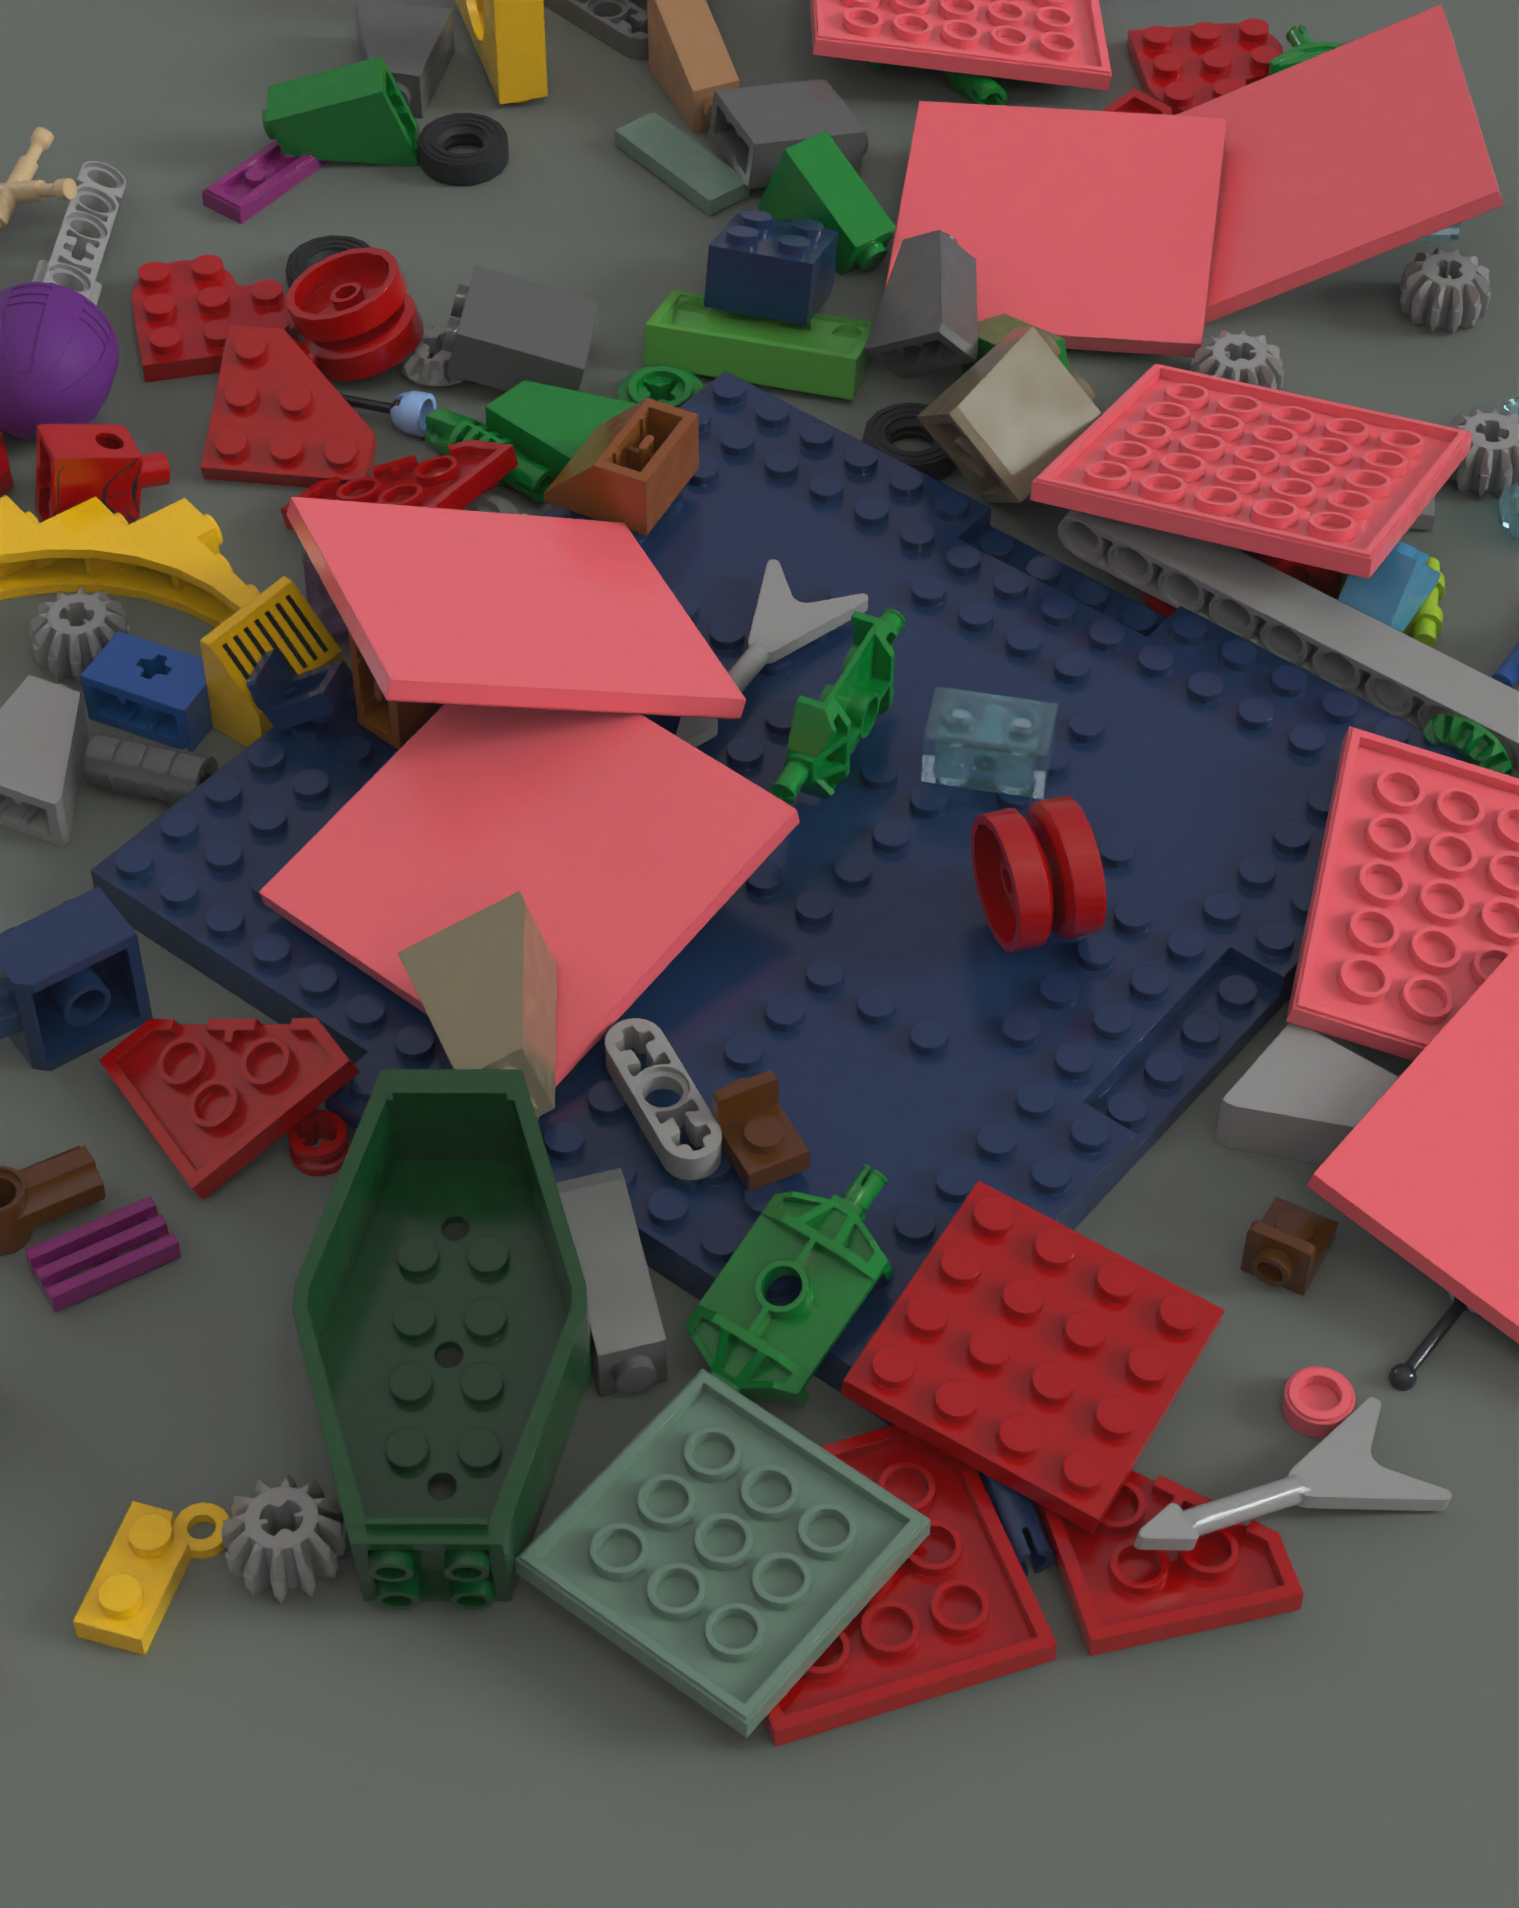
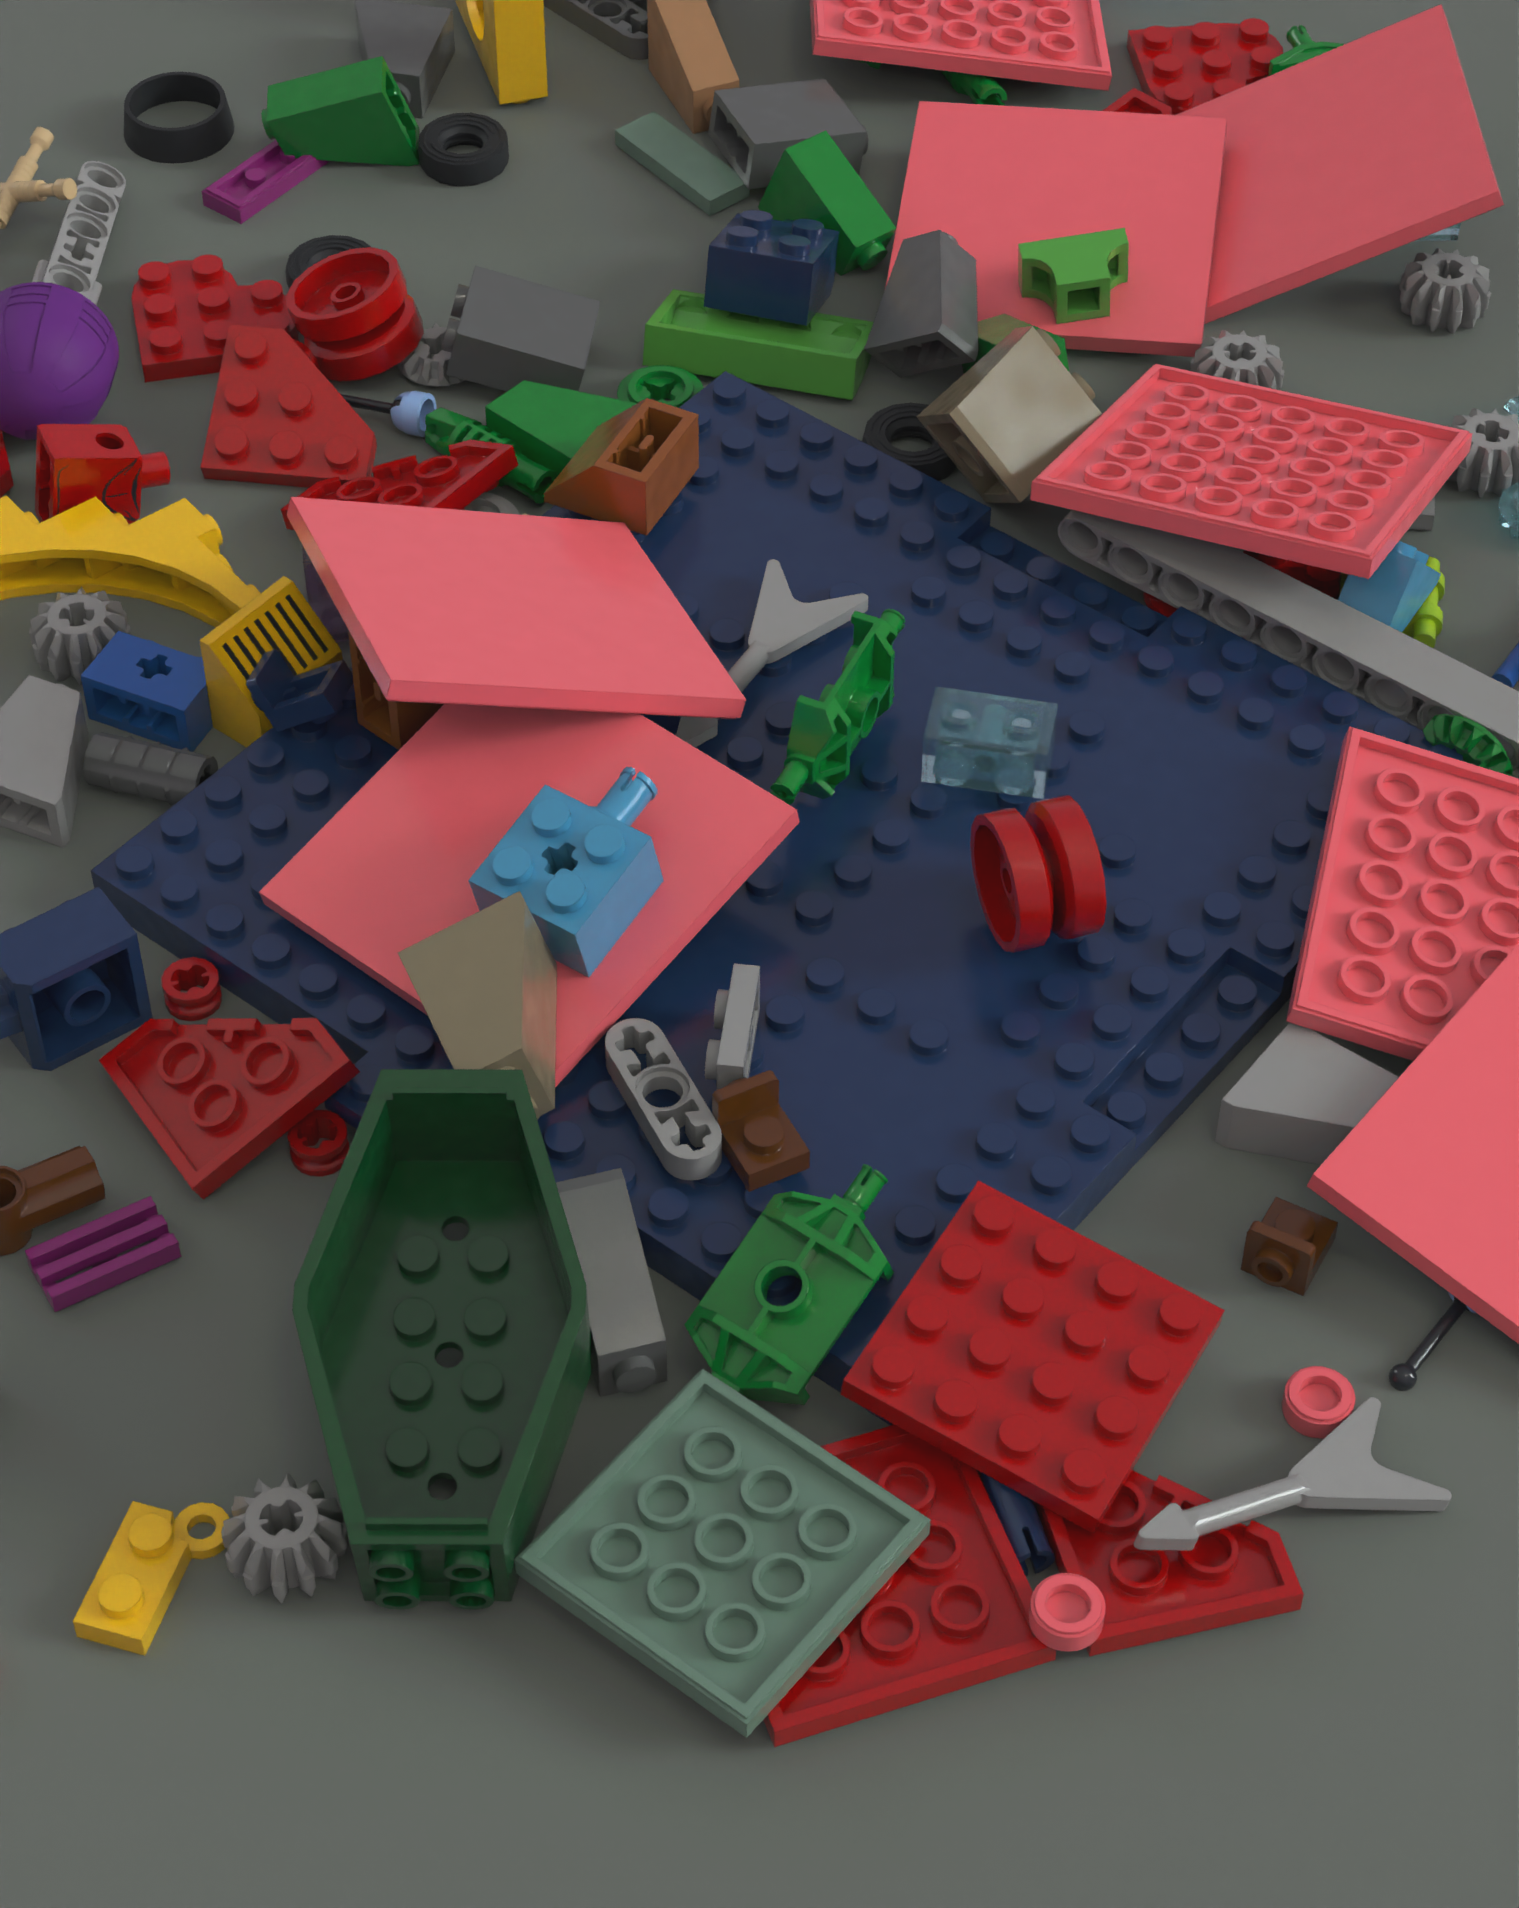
none -> black tyre [124,72,235,163]
none -> red bush [161,957,222,1021]
none -> dark azure brick [468,767,664,977]
none -> light grey plate [705,963,760,1090]
none -> bright green brick [1018,228,1129,324]
none -> coral tile [1029,1573,1106,1652]

